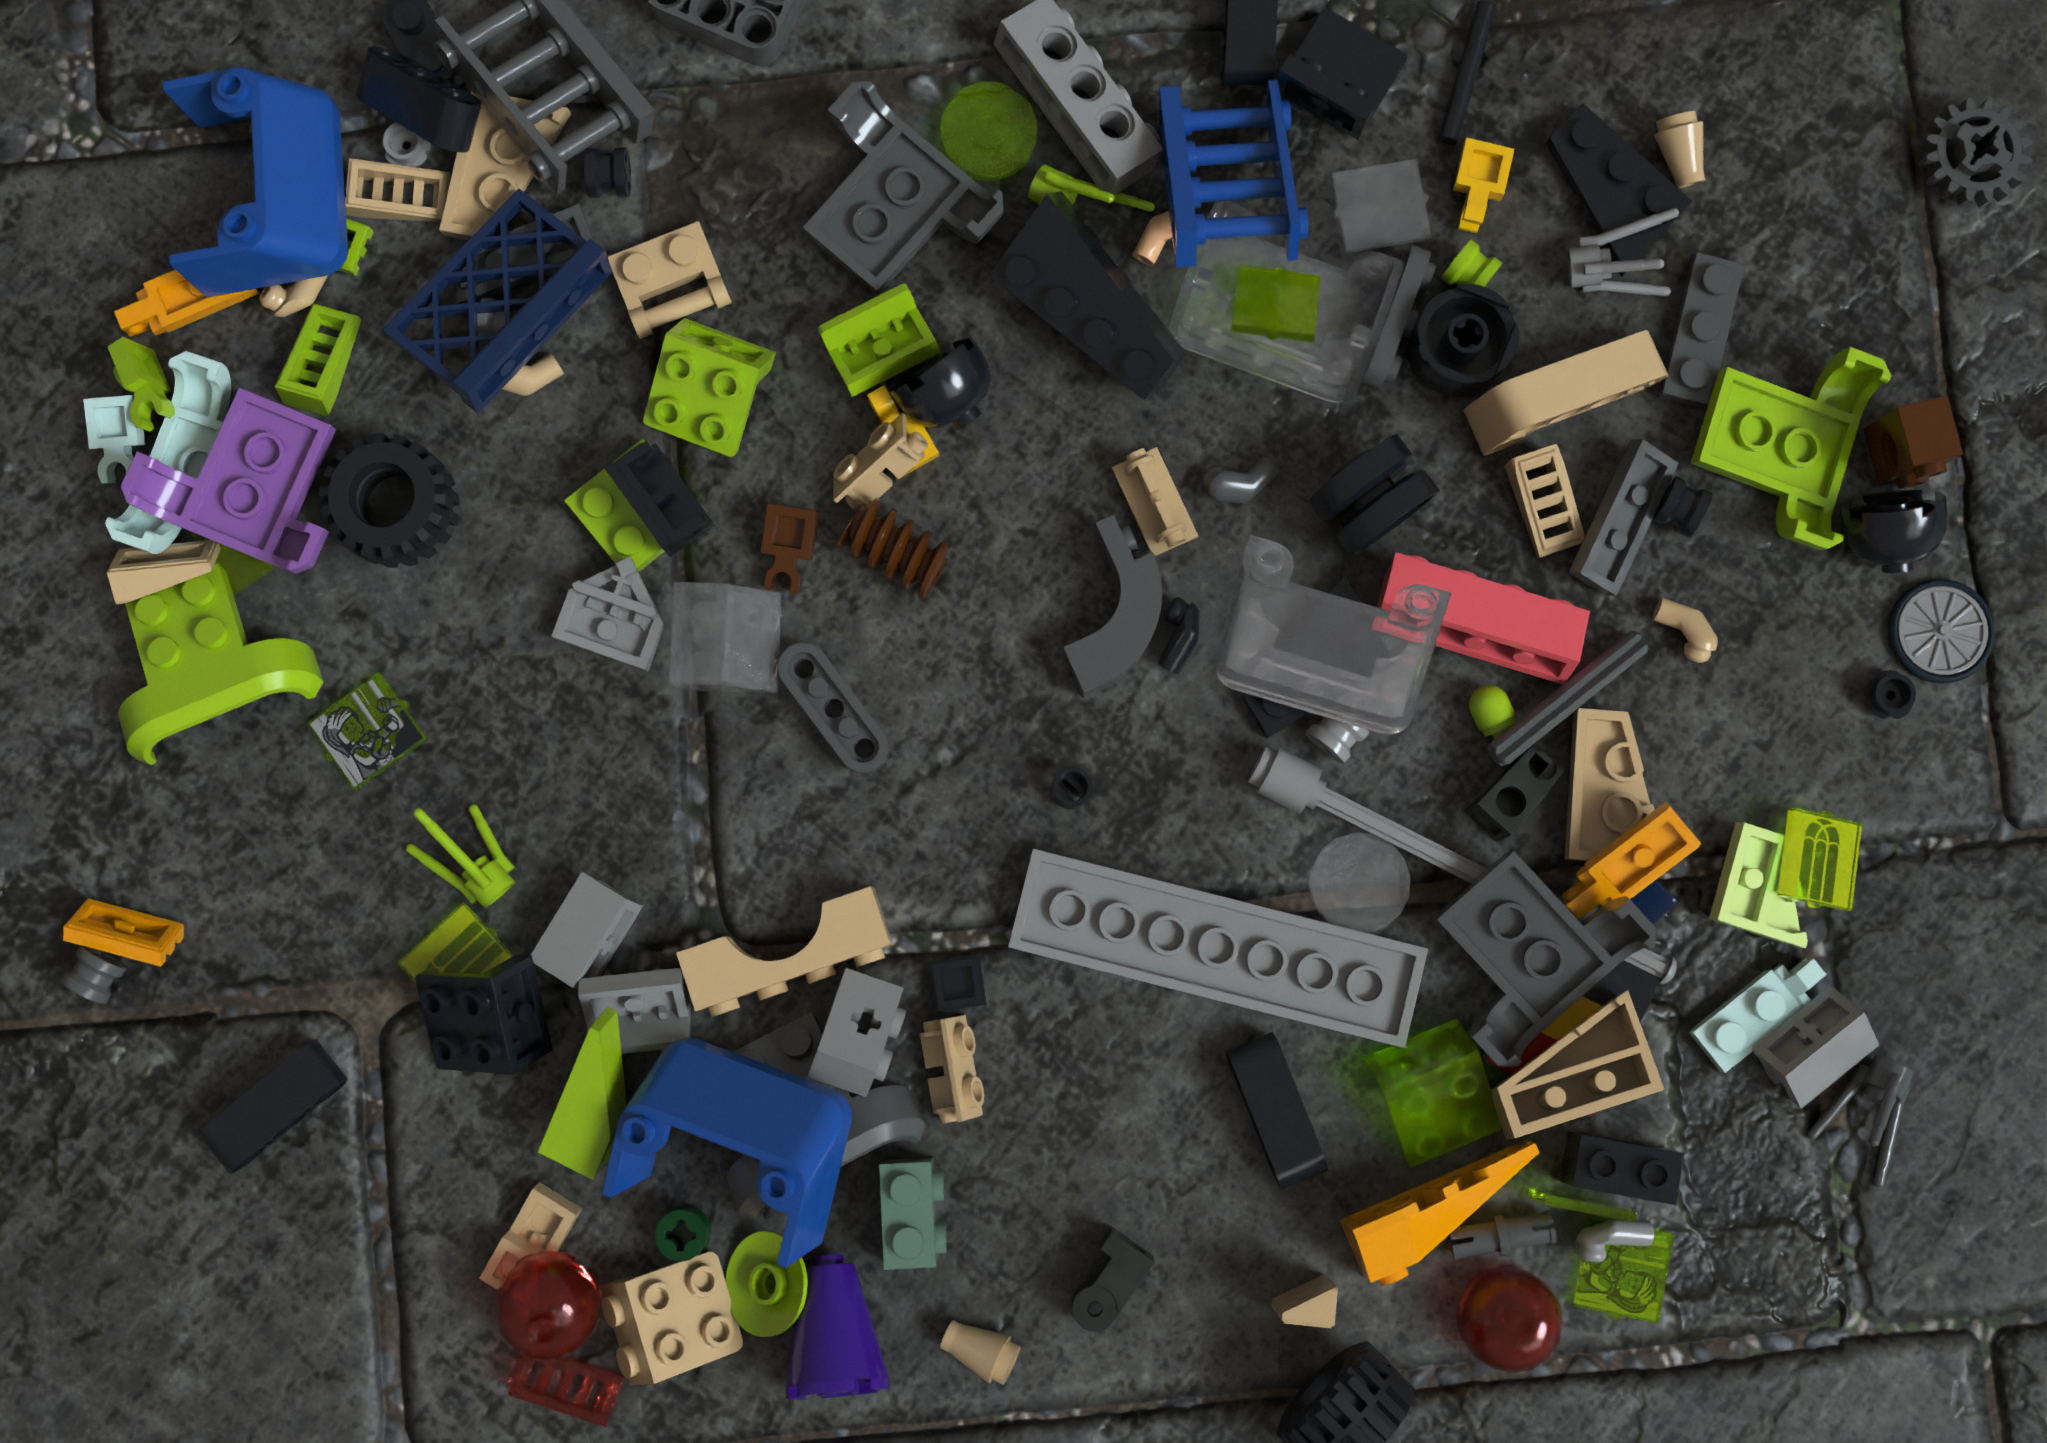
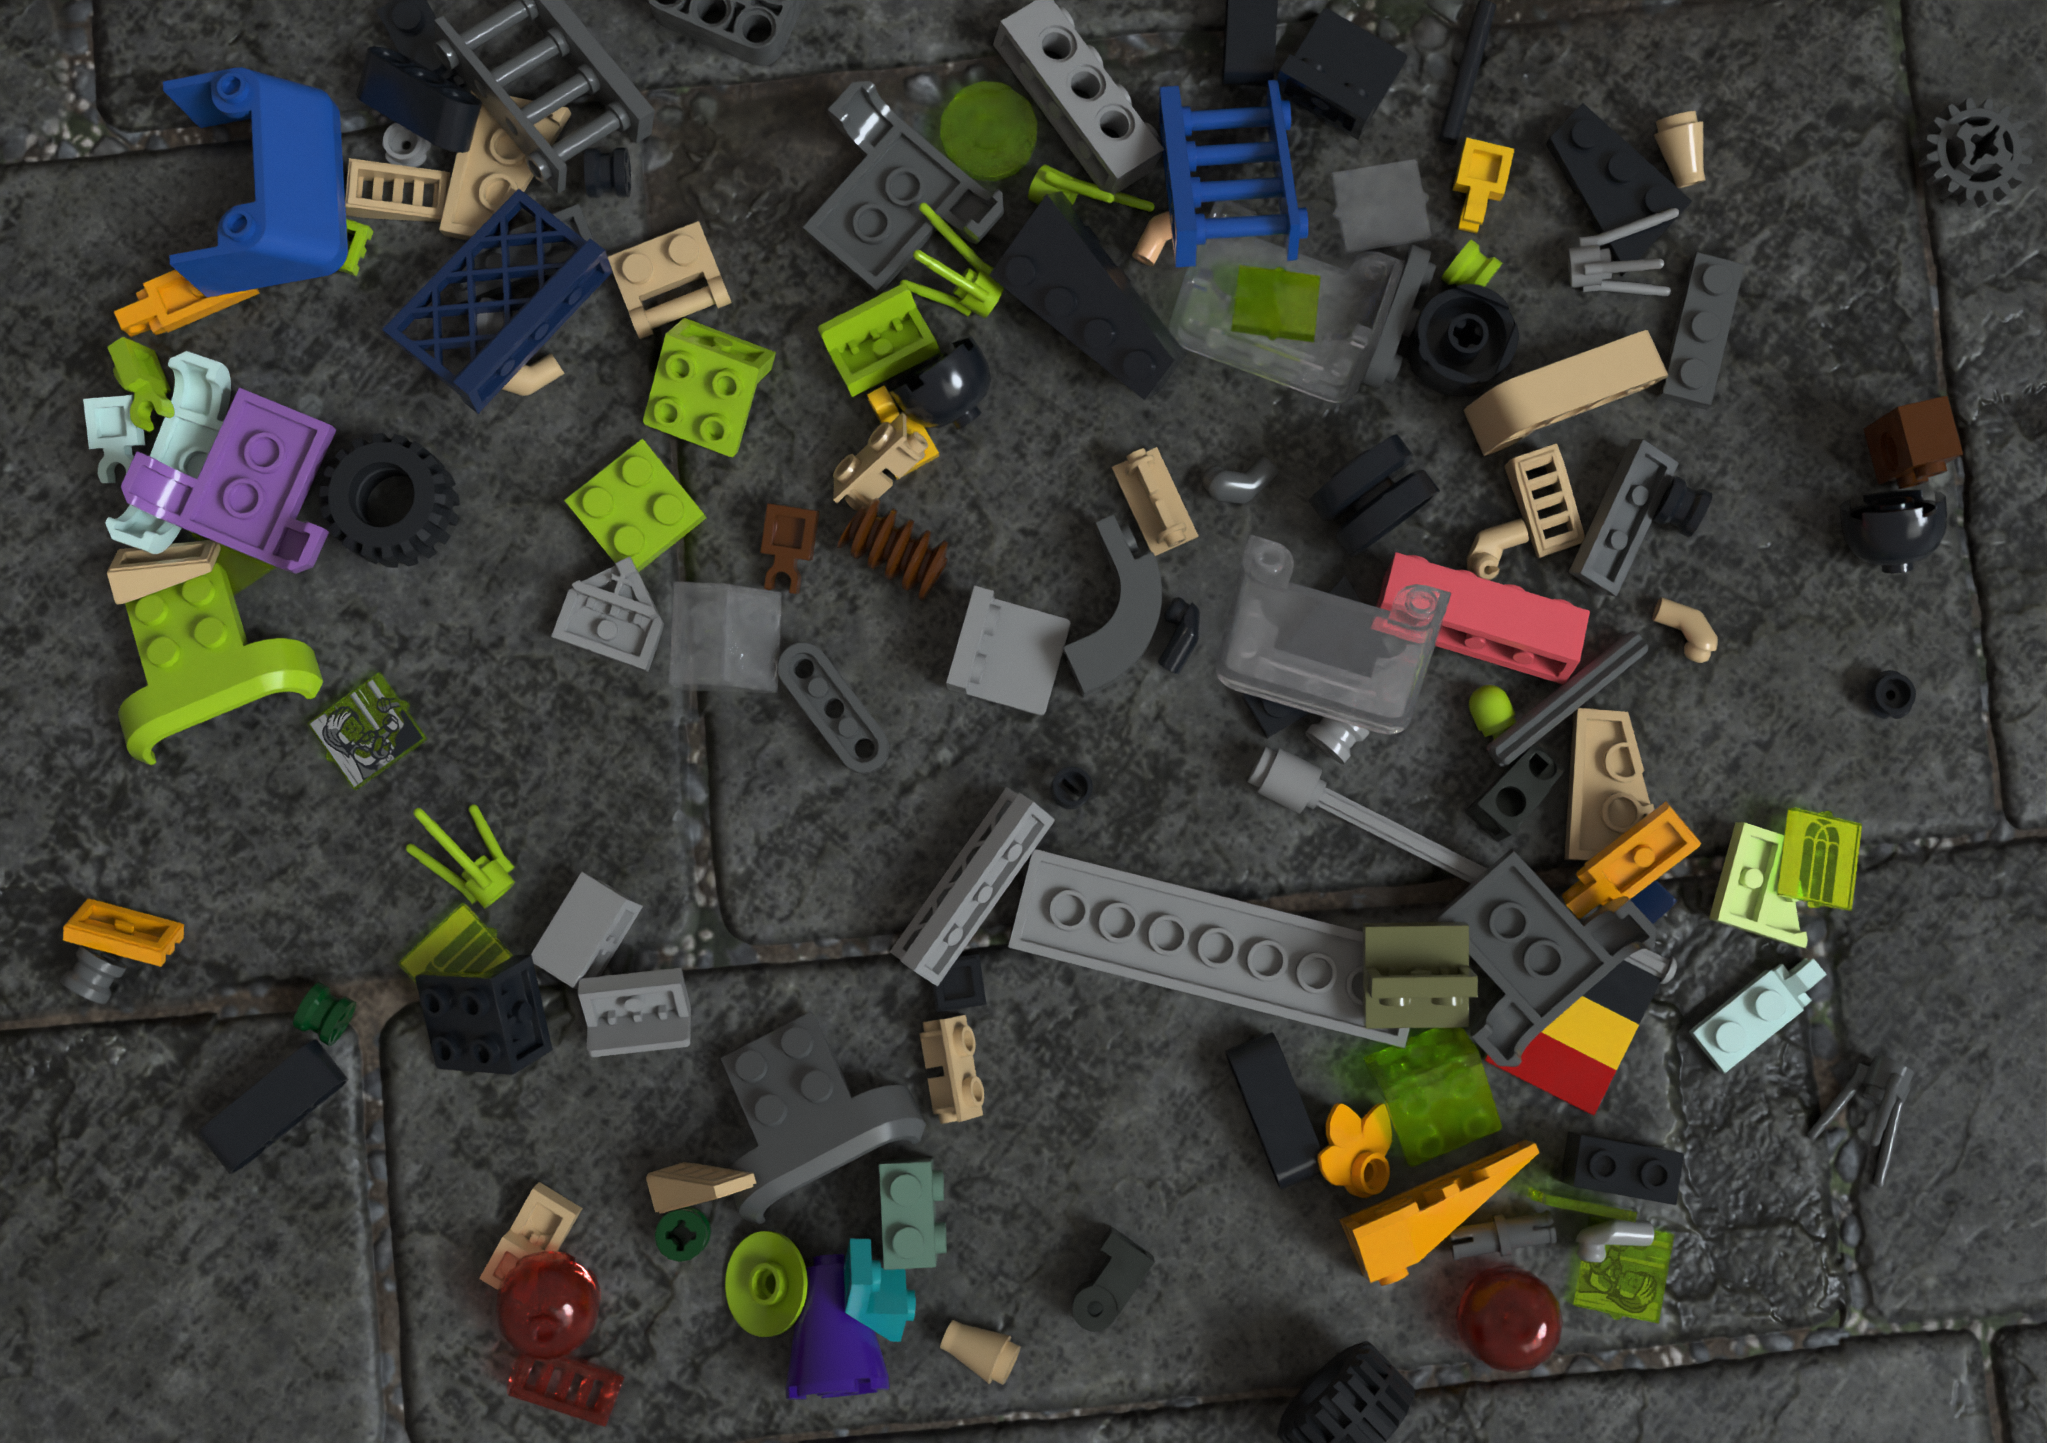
tan arm [259,276,328,317] -> none
lime slope [275,303,361,417] -> none
lime slope [538,1006,627,1180] -> none
tan bracket [601,1252,743,1385] -> none
blue windscreen [602,1037,852,1268] -> none
black hinge [604,441,715,557] -> none
tan arch [676,886,893,1017] -> none
light grey brick [808,968,907,1097] -> none
tan slope [1271,1275,1338,1328] -> none
clear tile [1308,833,1411,933] -> none
tan wedge [1490,990,1665,1140] -> none
lime piece [1691,347,1892,551] -> none
light grey hinge [1752,985,1879,1109] -> none
light grey wheel [1888,579,1995,684] -> none
none -> dark green wheel [293,982,356,1046]
none -> tan slope [646,1162,756,1214]
none -> teal slope [844,1238,916,1342]
none -> light grey fence [890,787,1055,987]
none -> lime plant [900,202,1004,319]
none -> light grey bracket [946,585,1071,716]
none -> light orange plate [1317,1103,1392,1198]
none -> olive bracket [1363,922,1478,1029]
none -> tan arm [1466,518,1529,580]

